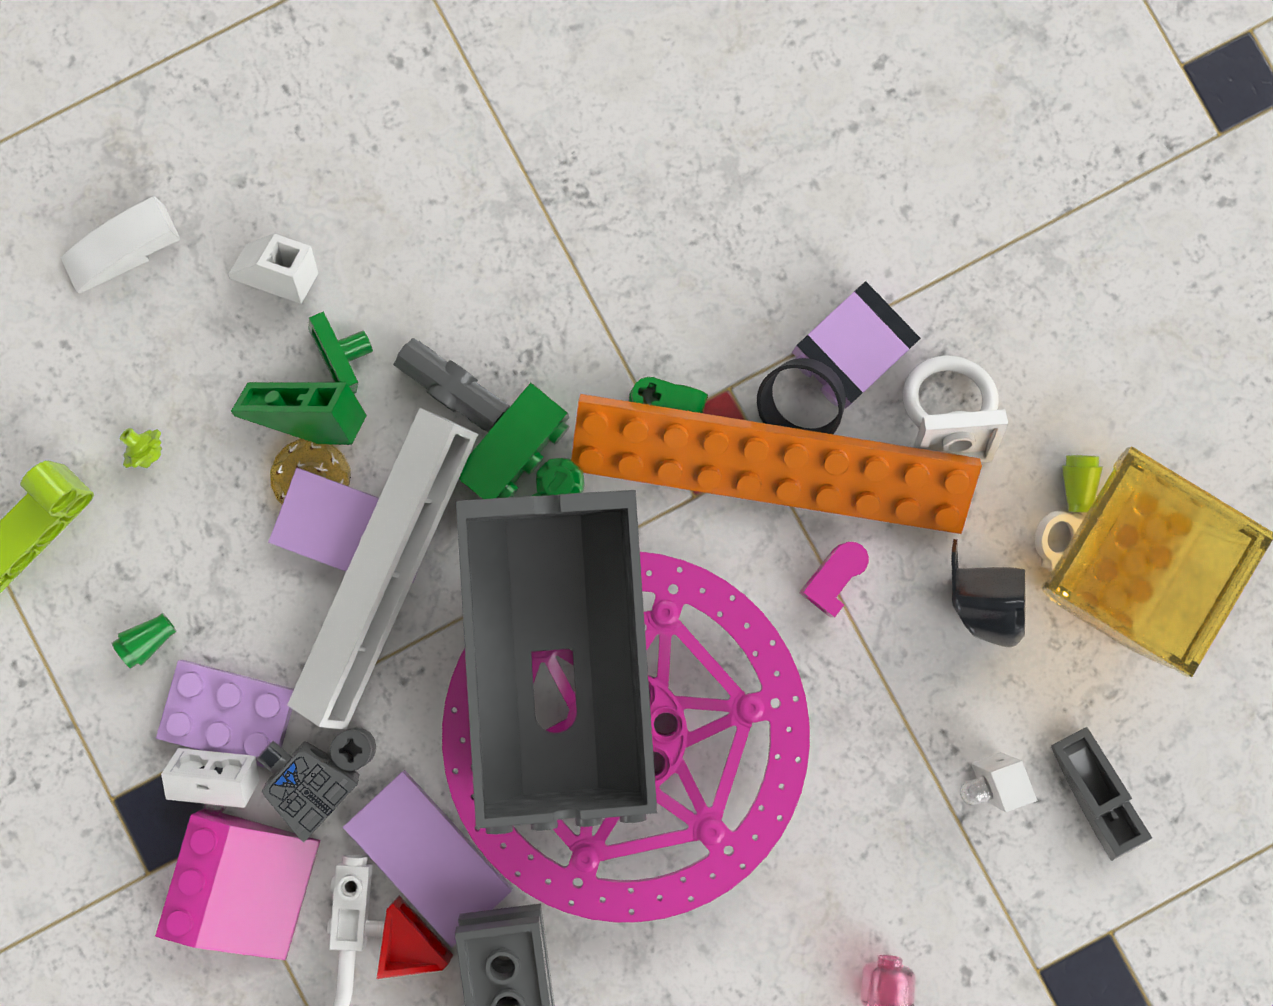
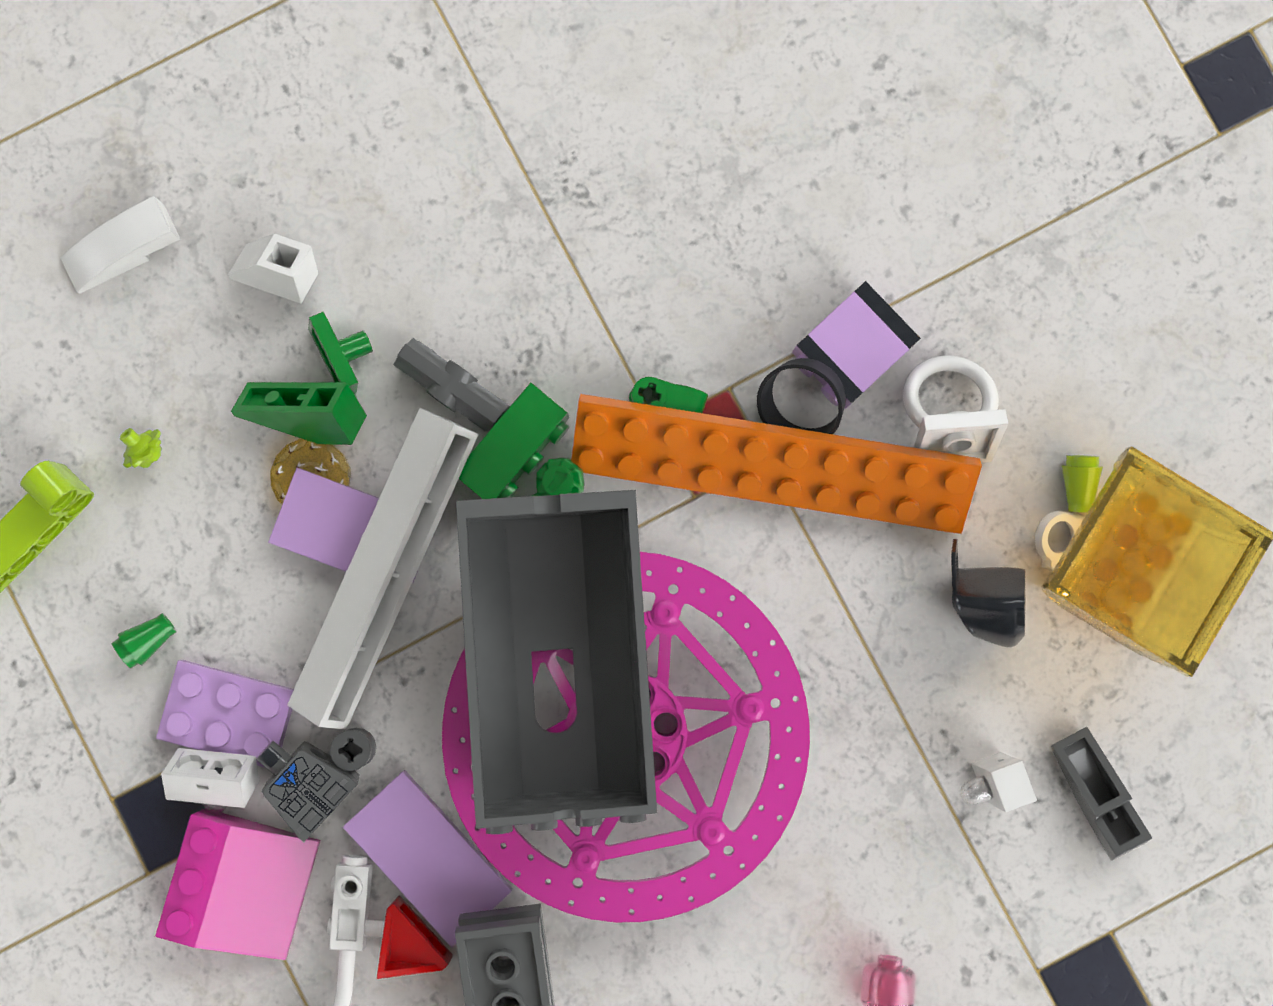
dark pink leg [799,542,869,618] -> none

